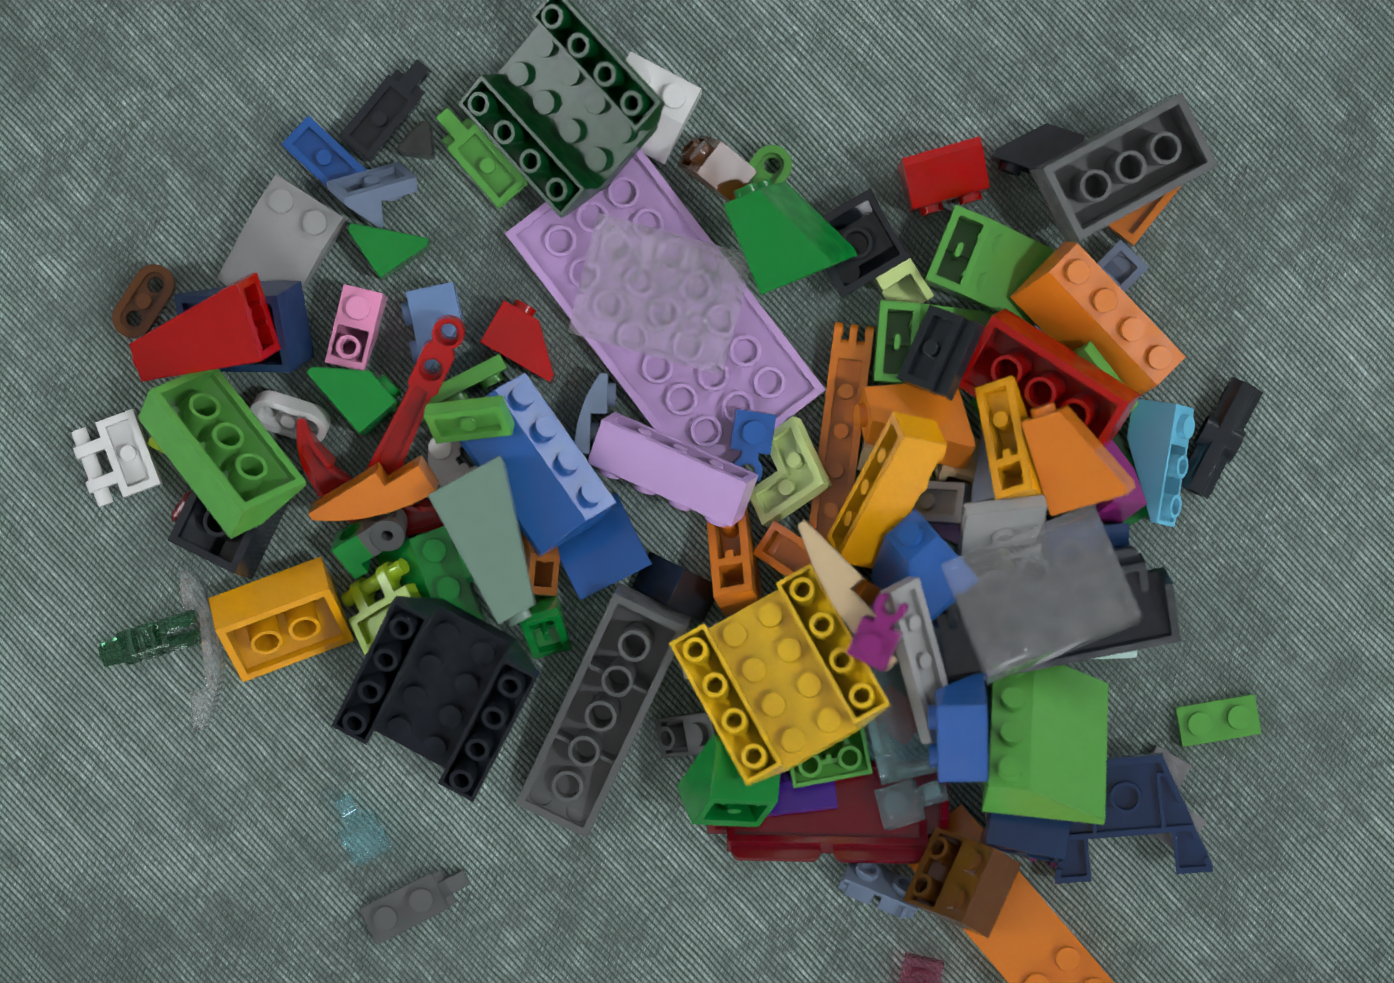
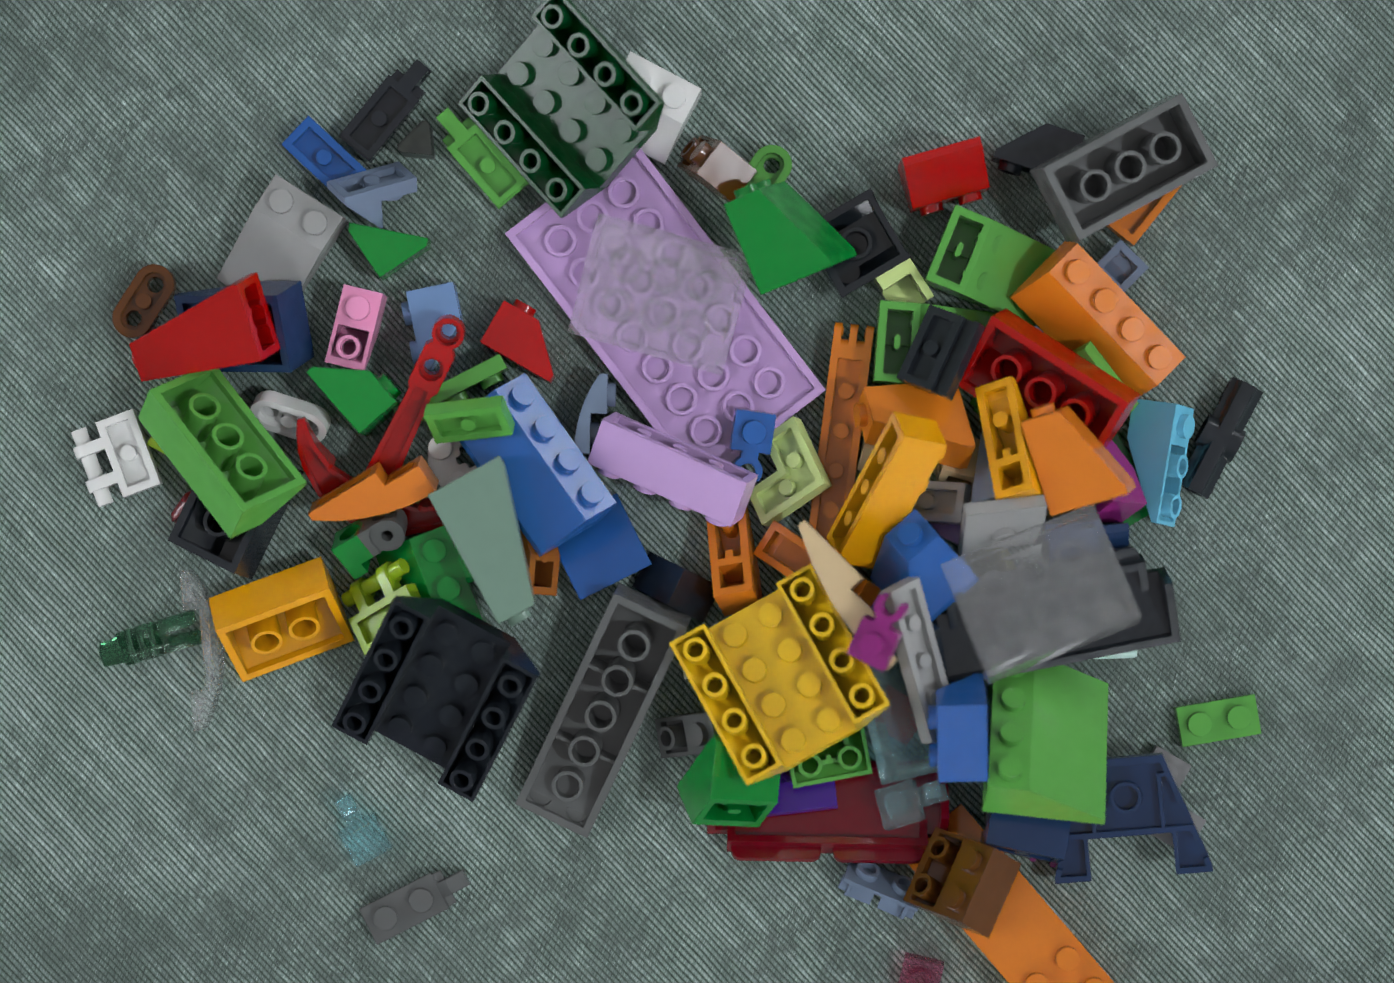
green slope [520,594,572,659] -> none

